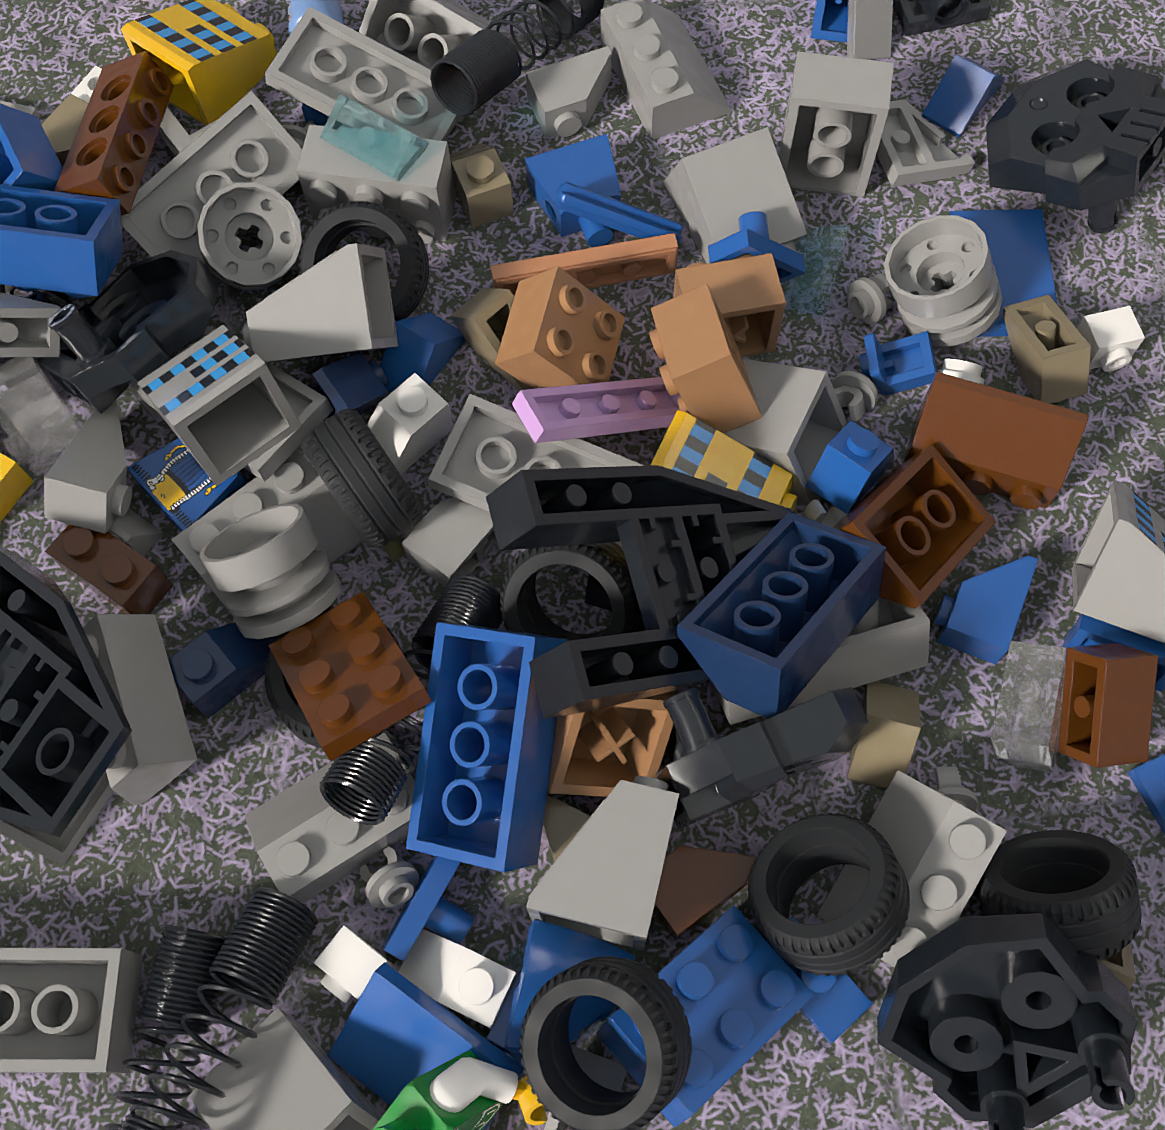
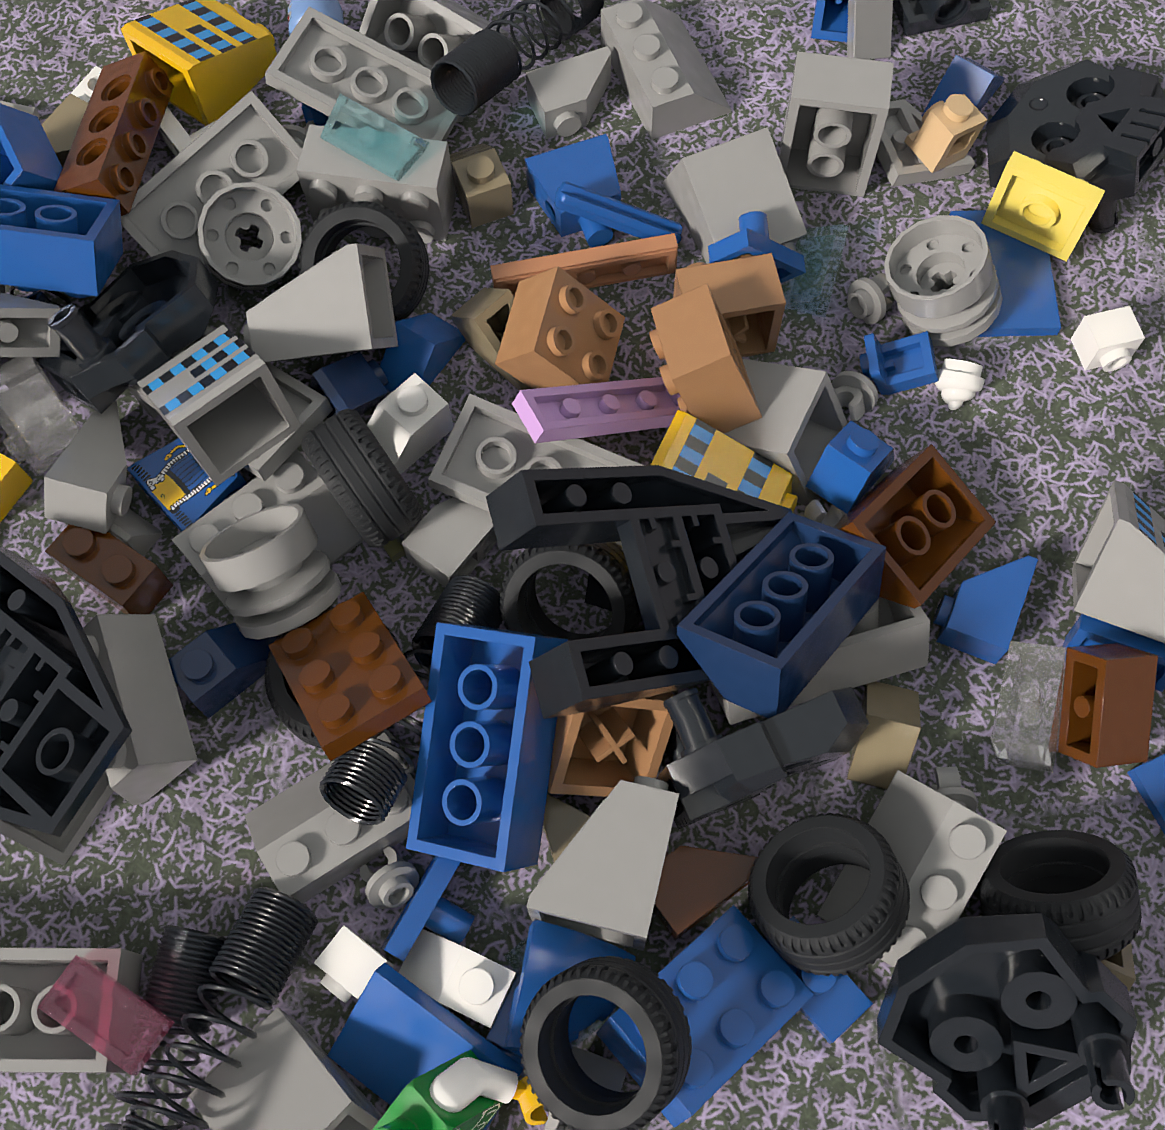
reddish brown slope [903,372,1089,509] -> none
dark tan slope [1003,295,1091,404] -> none
none -> clear pink tile [37,955,174,1076]
none -> tan brick [904,94,987,173]
none -> light yellow plate [981,151,1105,262]

